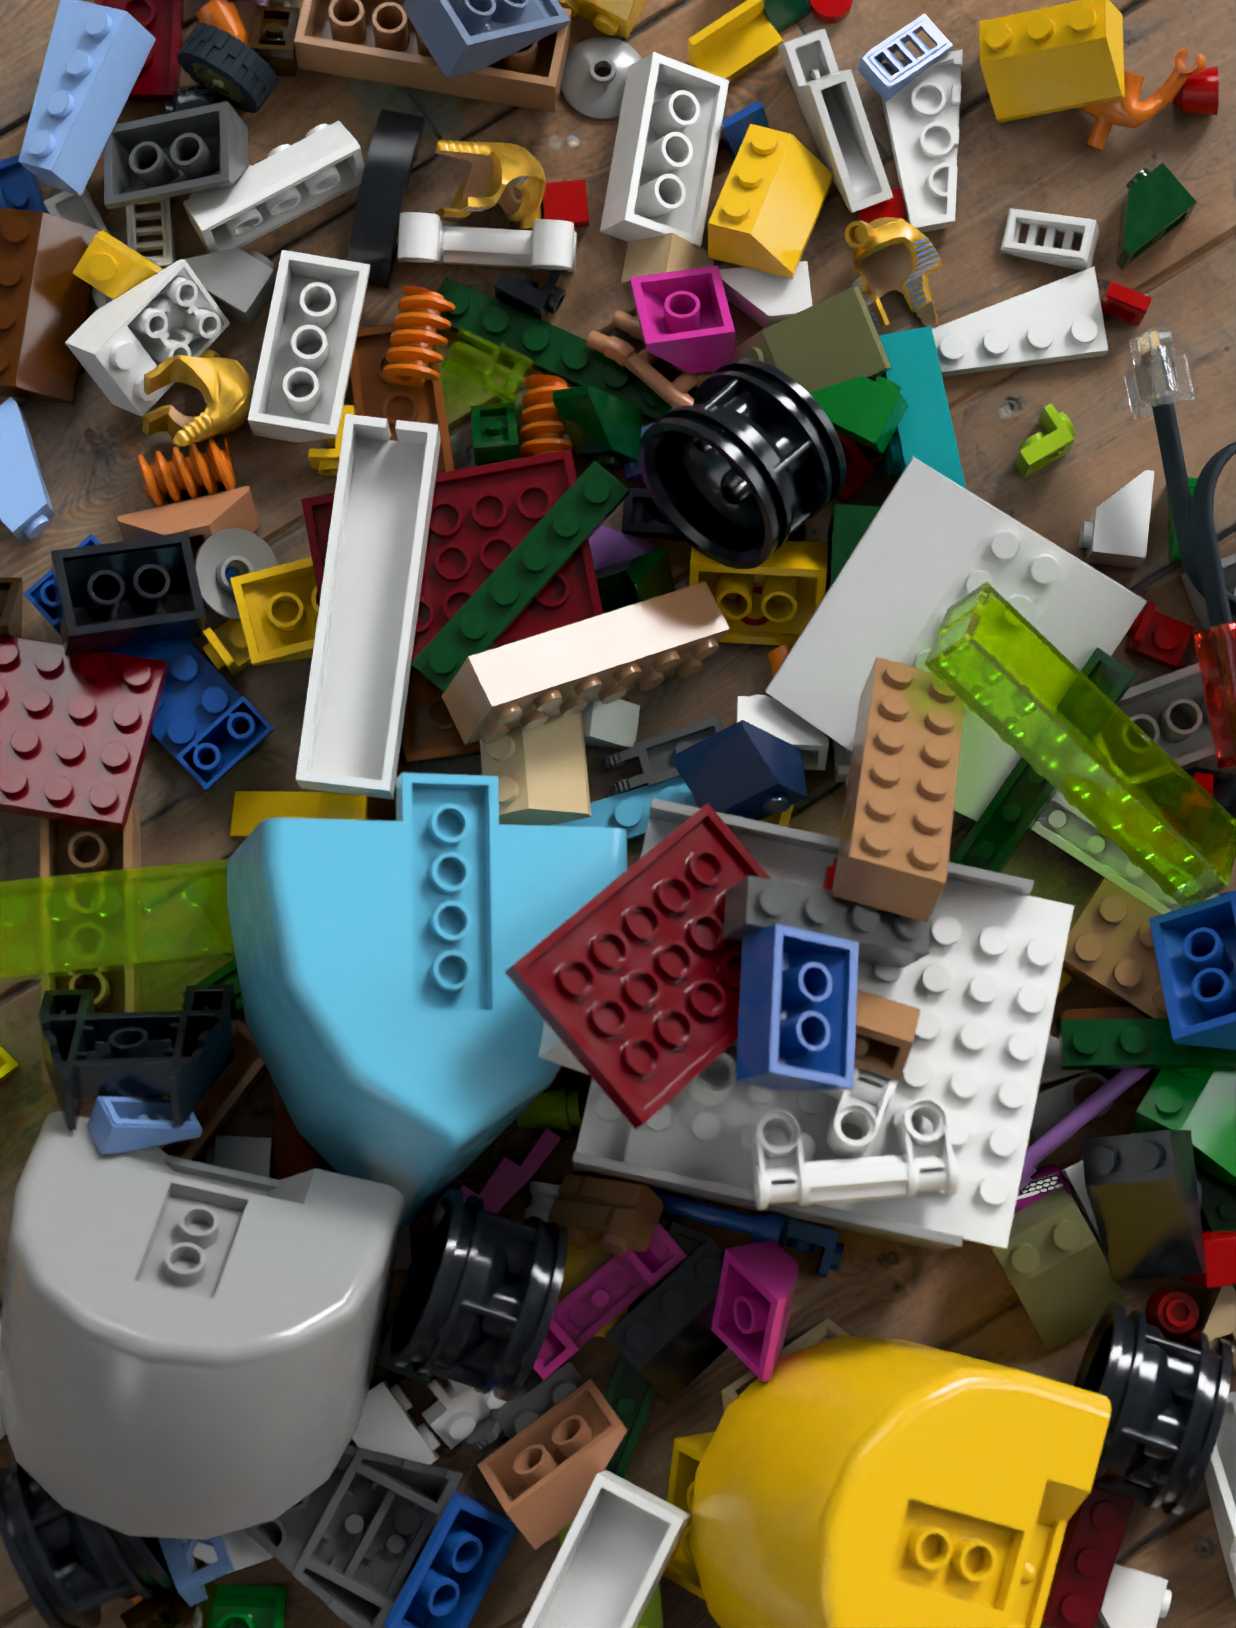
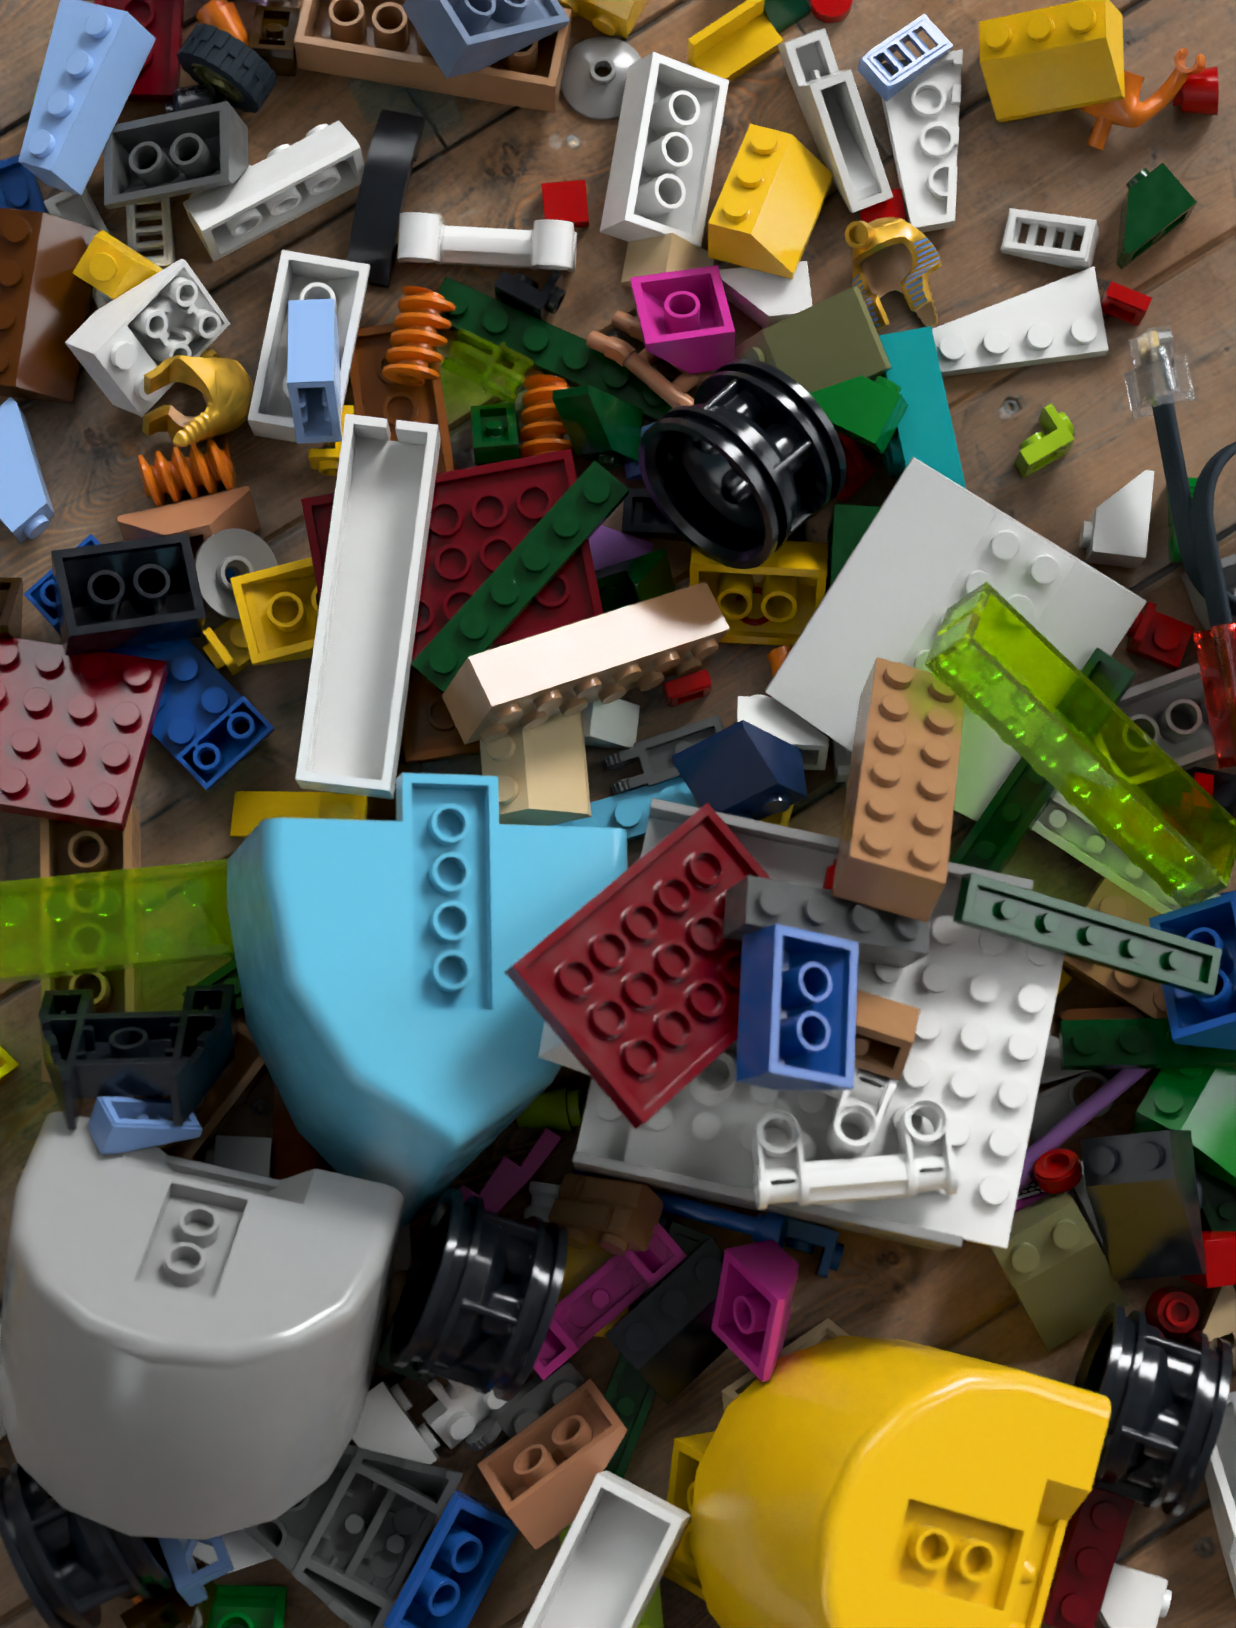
light grey slope [174,247,276,327] -> none
pearl gold piece [435,140,546,230] -> none
blue slope [721,101,770,161] -> none
none -> light blue slope [287,299,342,444]
none -> red tile [663,669,712,707]
none -> plate [953,873,1223,997]
none -> red tile [1033,1149,1083,1193]

